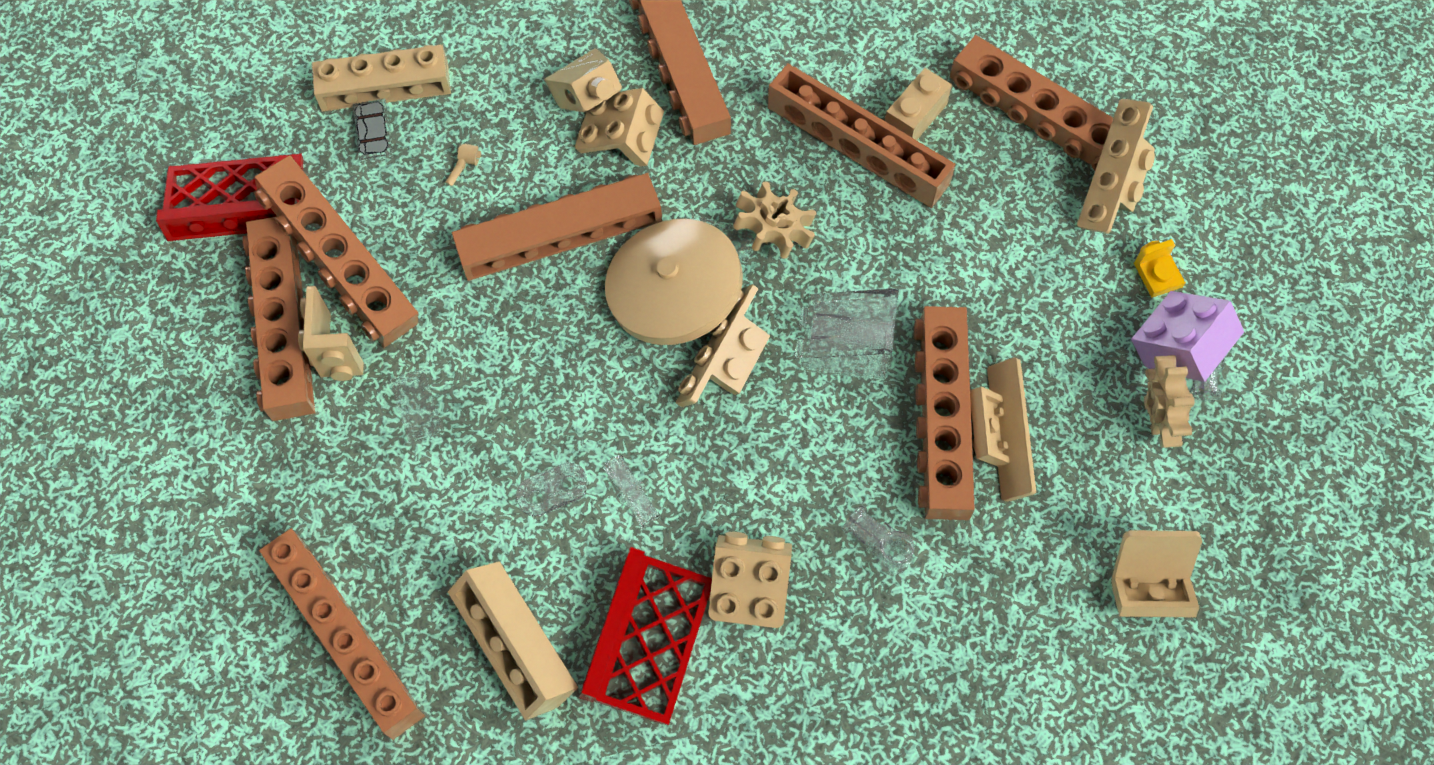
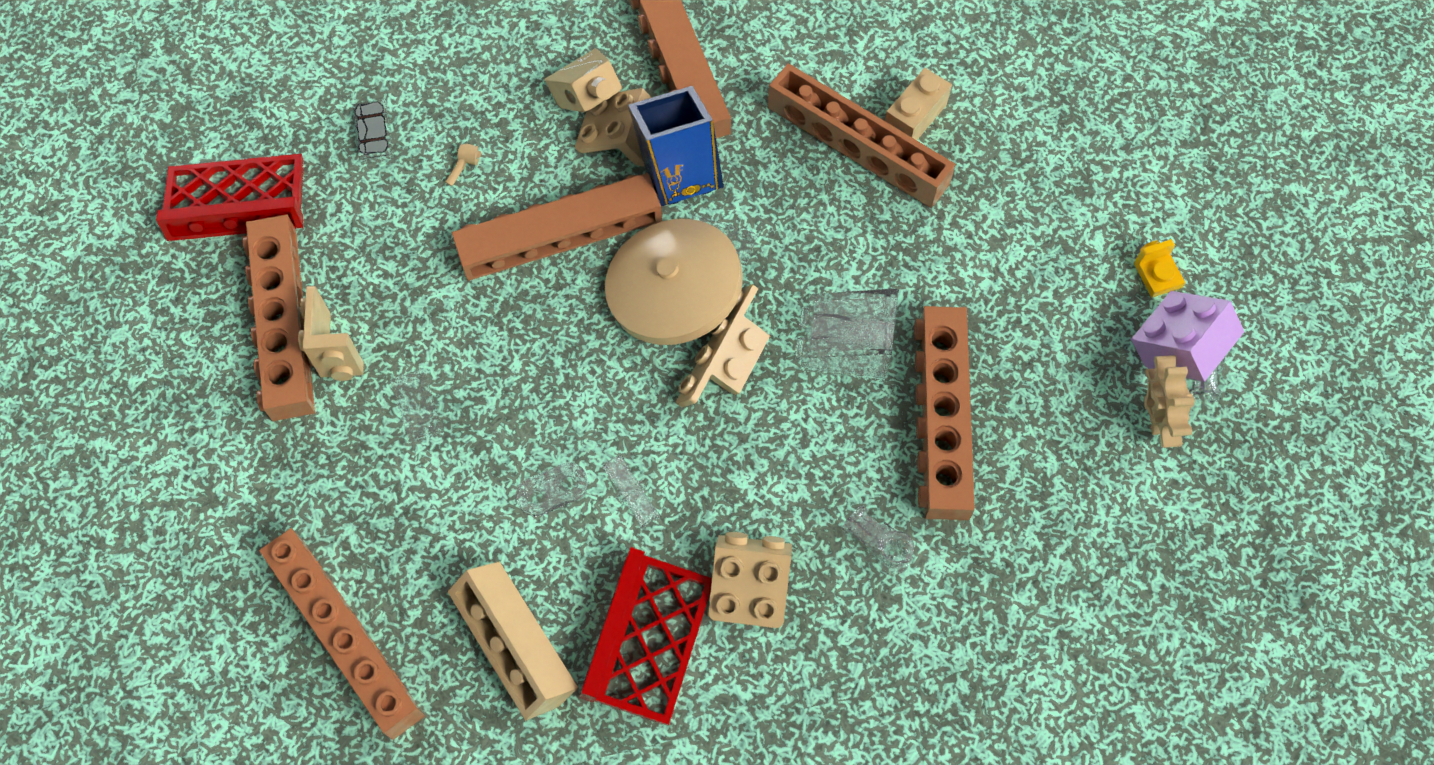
nougat brick [254,155,419,348] -> none
tan brick [312,44,451,111] -> none
tan gear [733,181,816,259] -> none
nougat brick [949,35,1113,171] -> none
tan bracket [970,357,1036,502] -> none
tan bracket [1077,99,1155,234] -> none
tan bracket [1111,530,1202,618] -> none
none -> slope [628,86,724,207]

